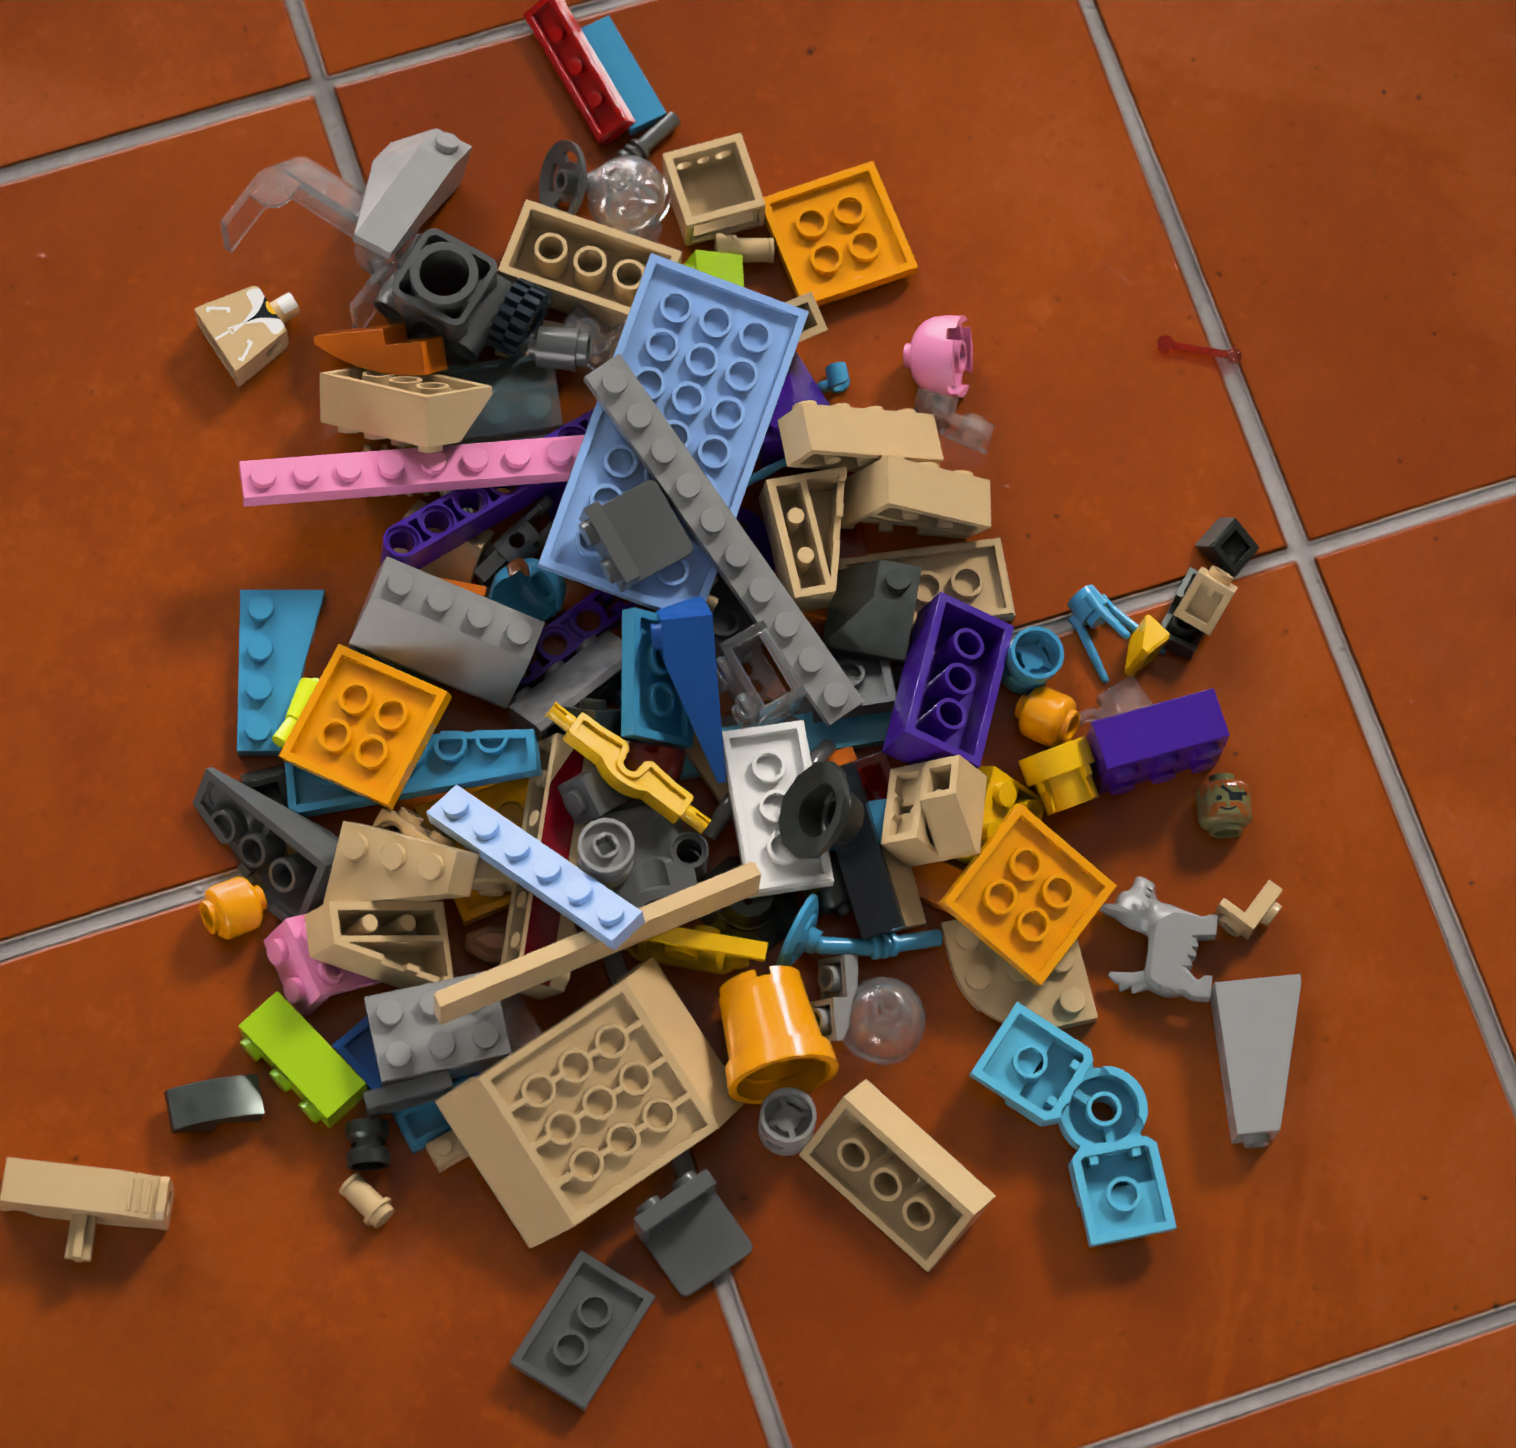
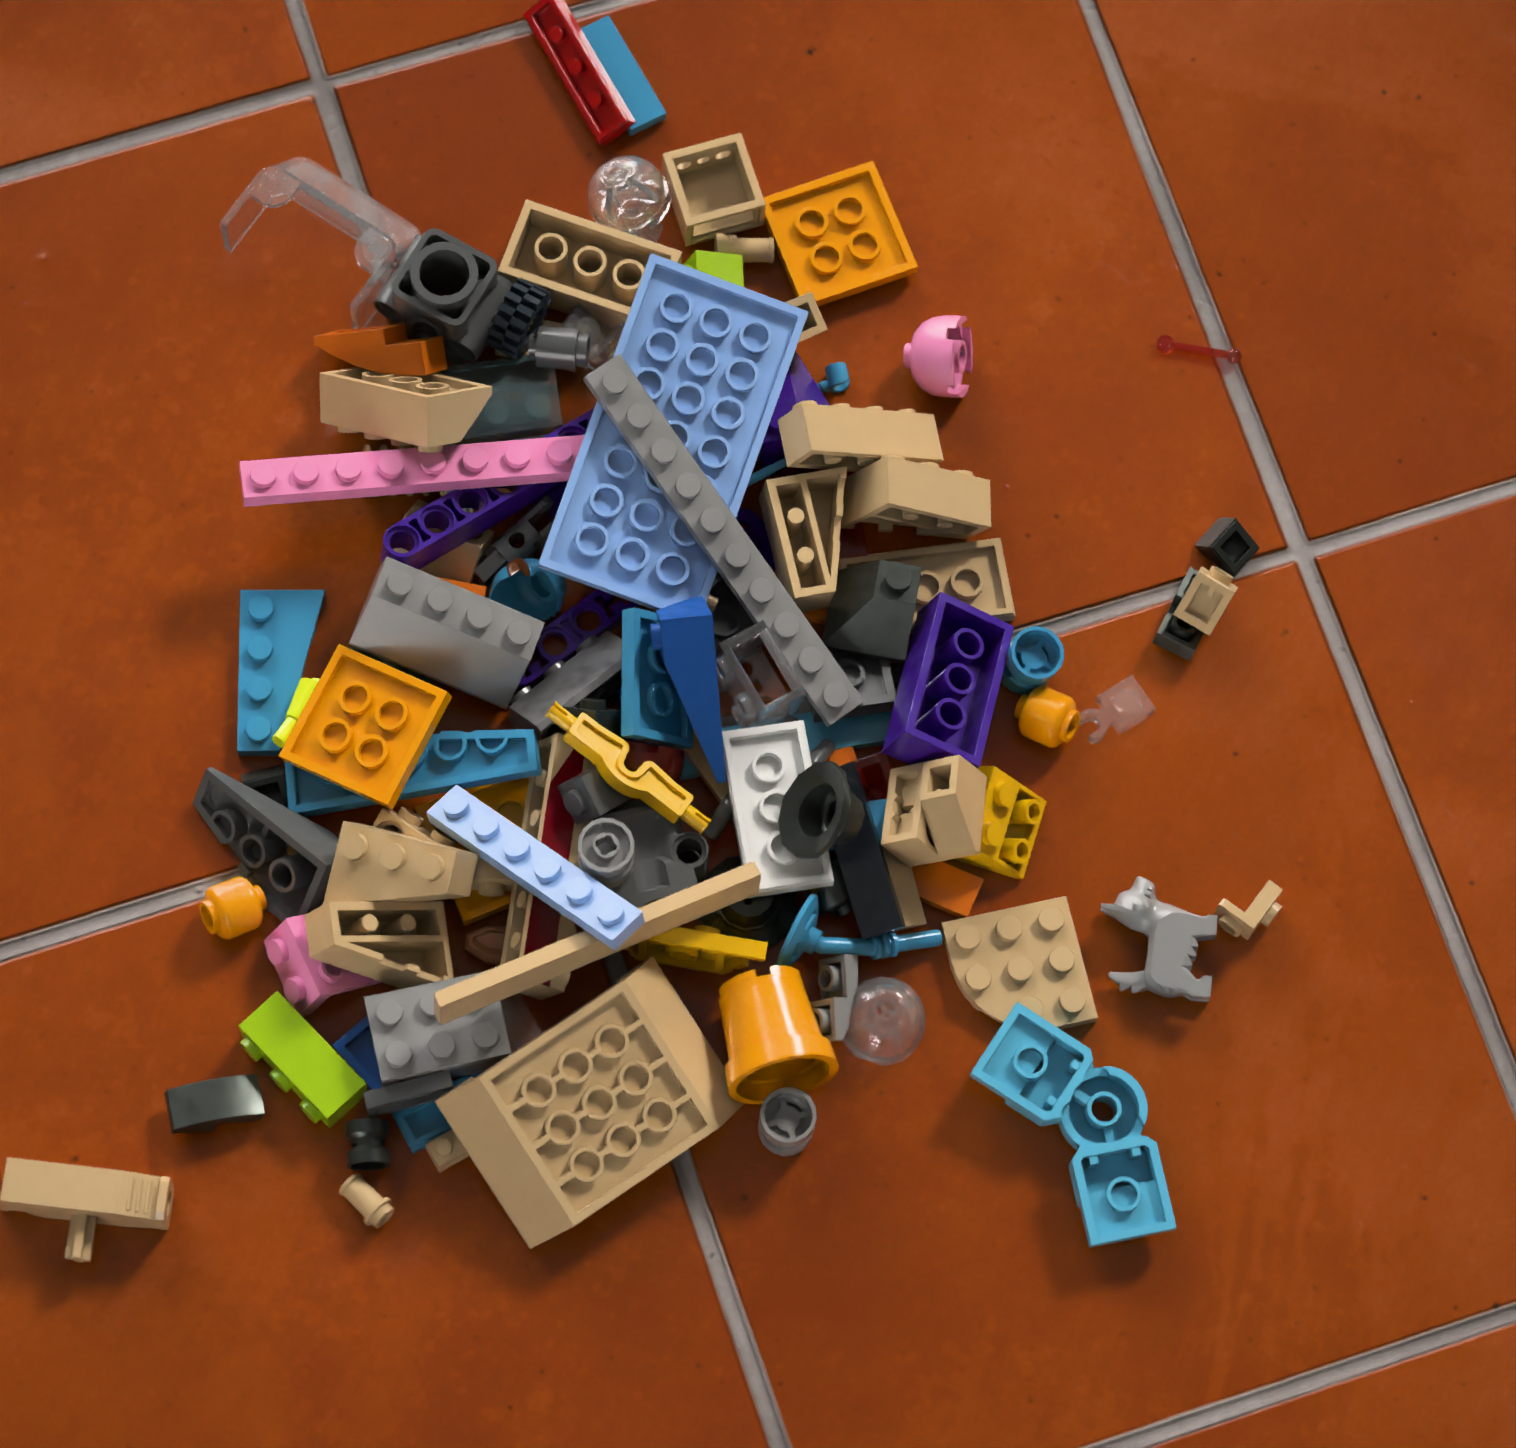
tan torso [194,286,301,387] -> none
light grey wedge [353,128,472,260] -> none
dark grey plate [510,1250,656,1411] -> none
dark grey dish [539,112,681,215] -> none
dark grey bracket [578,480,693,593] -> none
dark grey bracket [633,1168,753,1297] -> none
tan slope [799,1079,996,1272] -> none
clear slope [914,388,994,455] -> none
light orange plate [938,803,1117,986] -> none
yellow piece [1018,736,1099,816] -> none
dark azure plant [1067,584,1166,684] -> none
dark purple piece [1086,688,1230,795] -> none
yellow slope [1124,615,1170,677] -> none
olive head [1196,773,1253,838] -> none
light grey slope [1210,974,1301,1148] -> none

